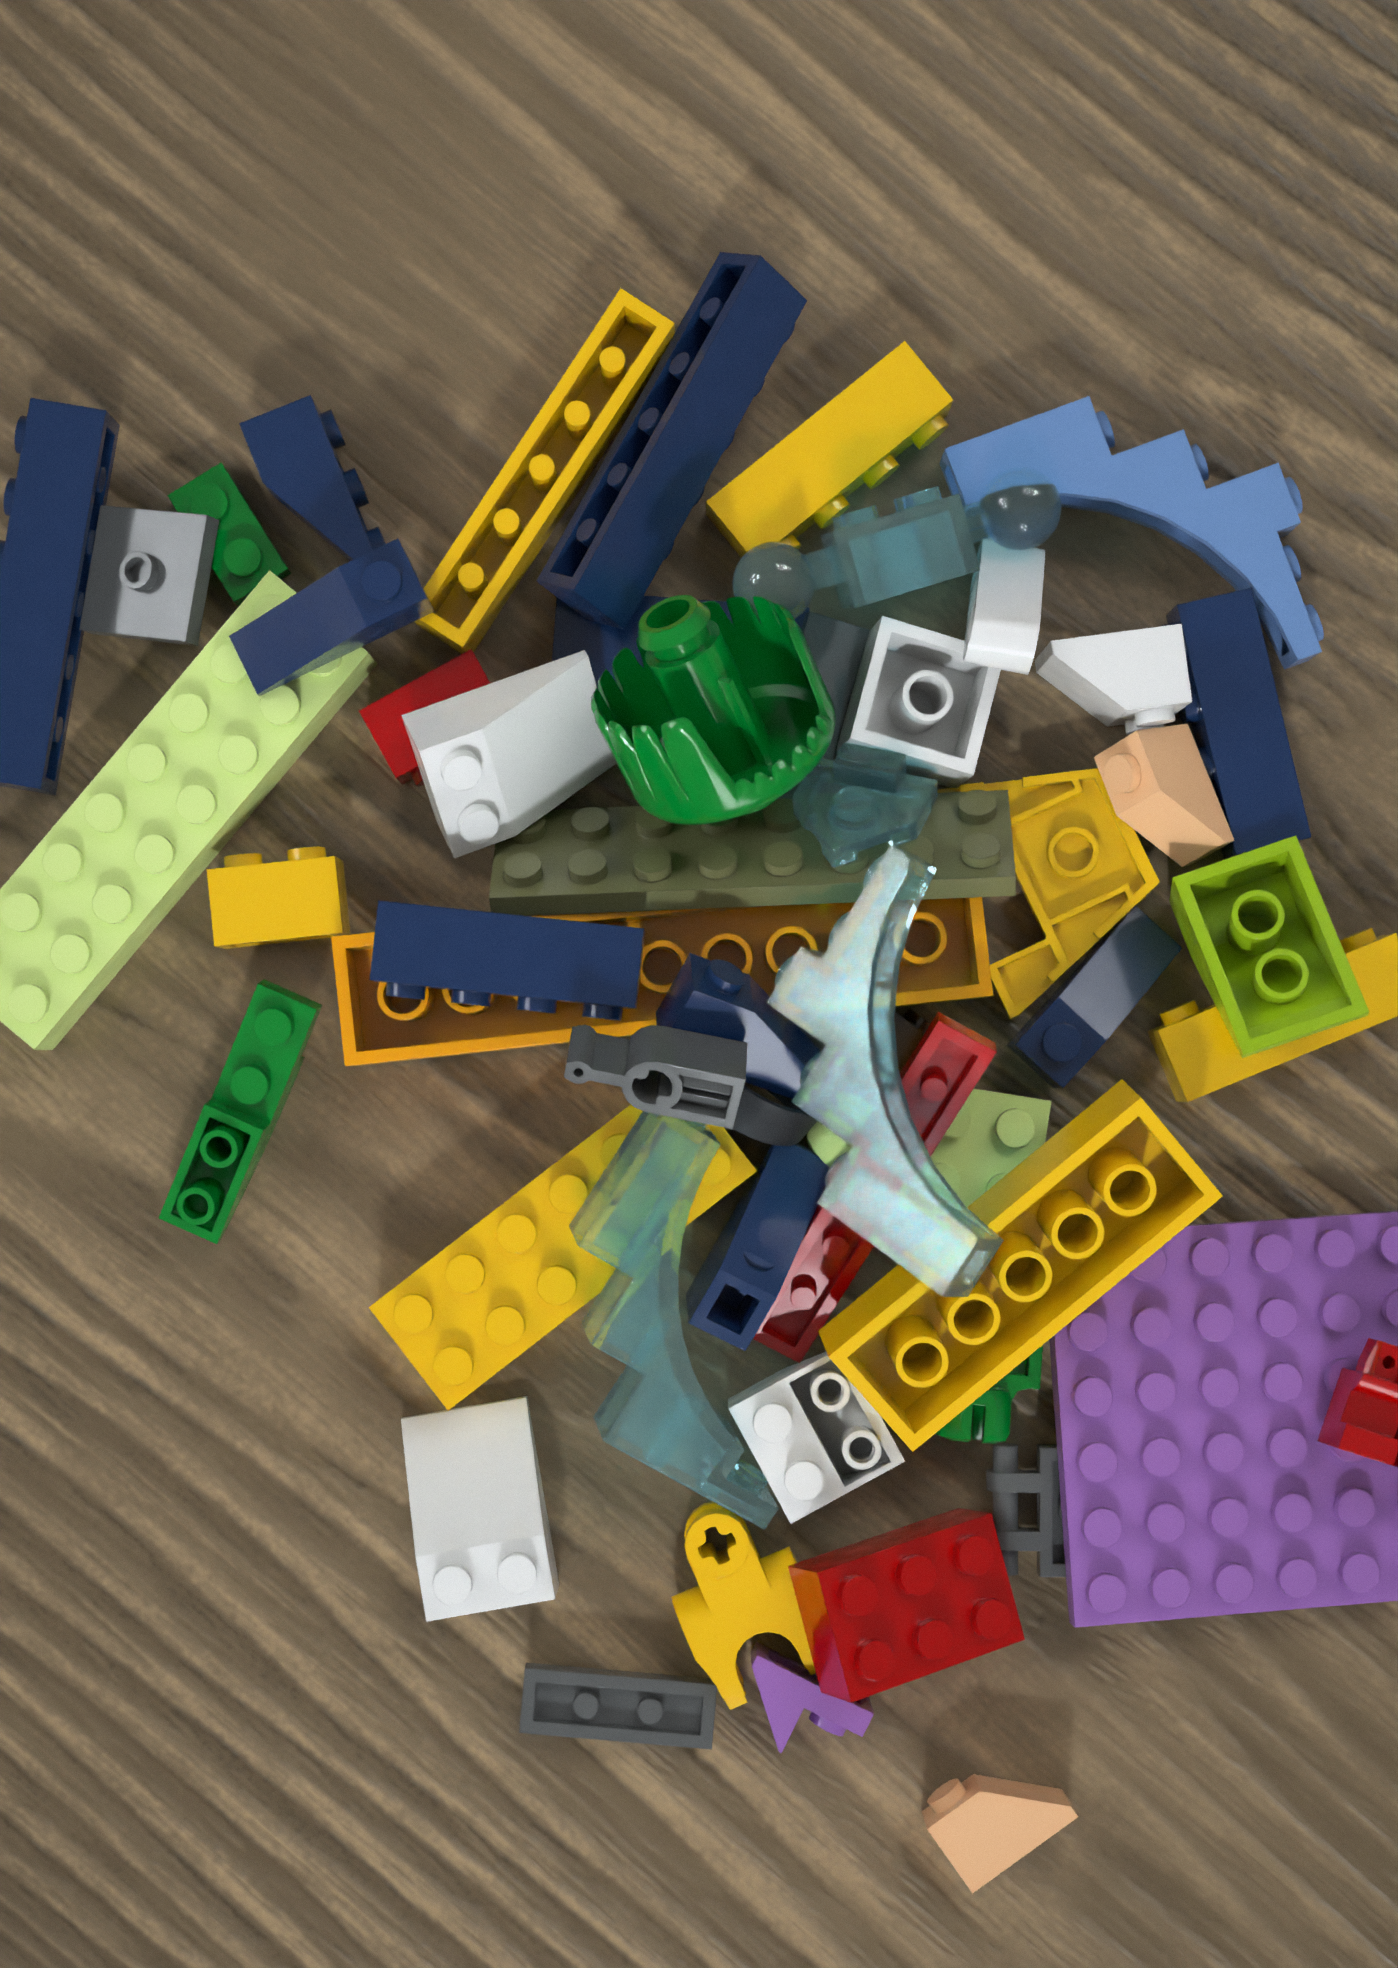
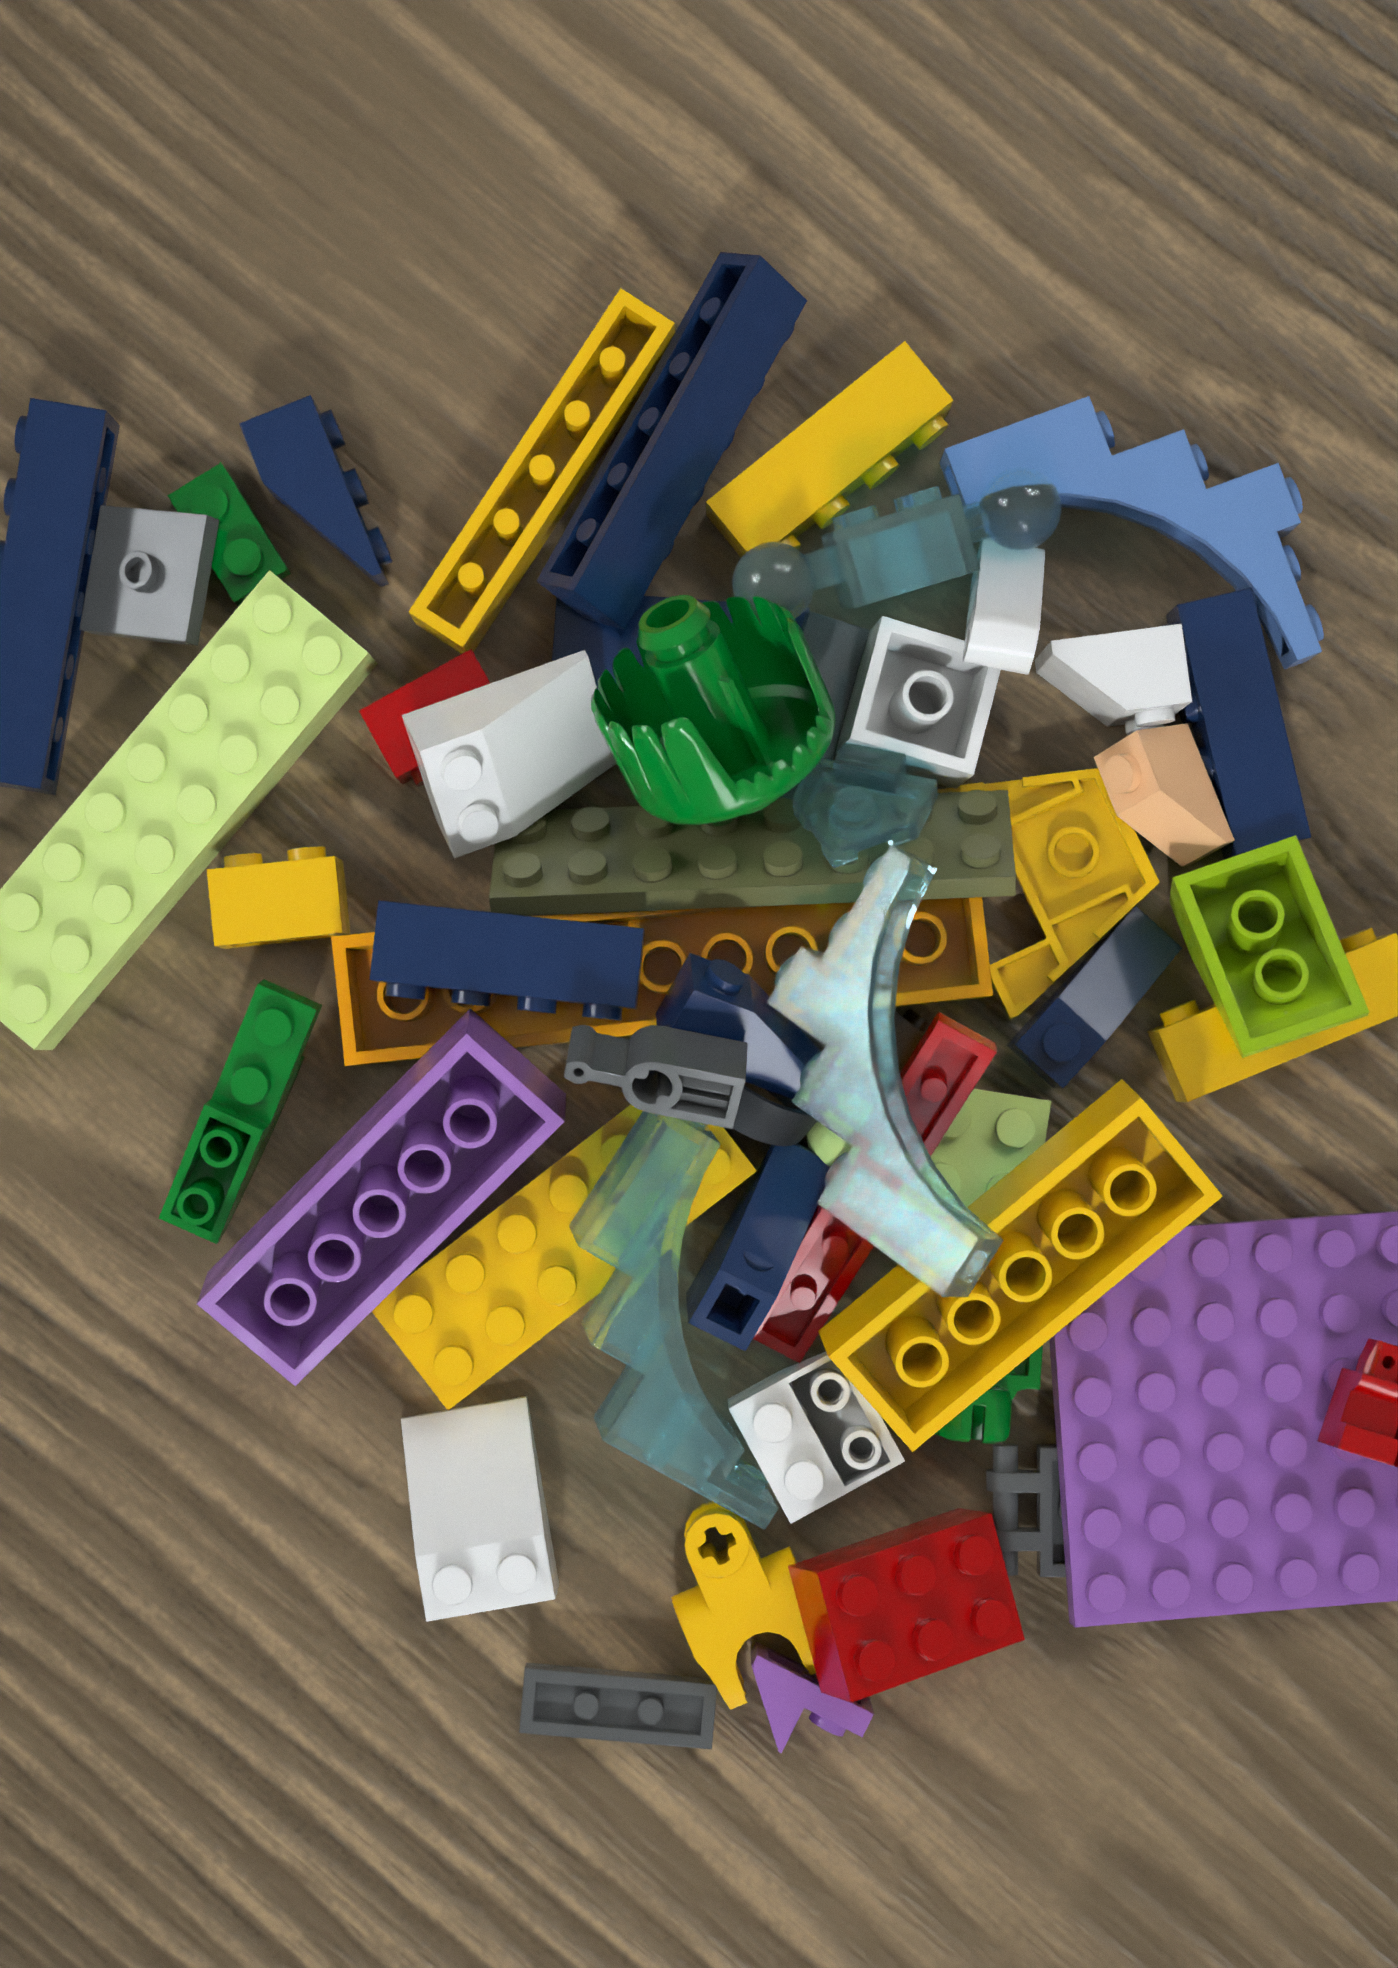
dark blue slope [229,538,435,696] -> none
light nougat slope [922,1774,1078,1893] -> none
none -> medium lavender brick [197,1008,566,1386]

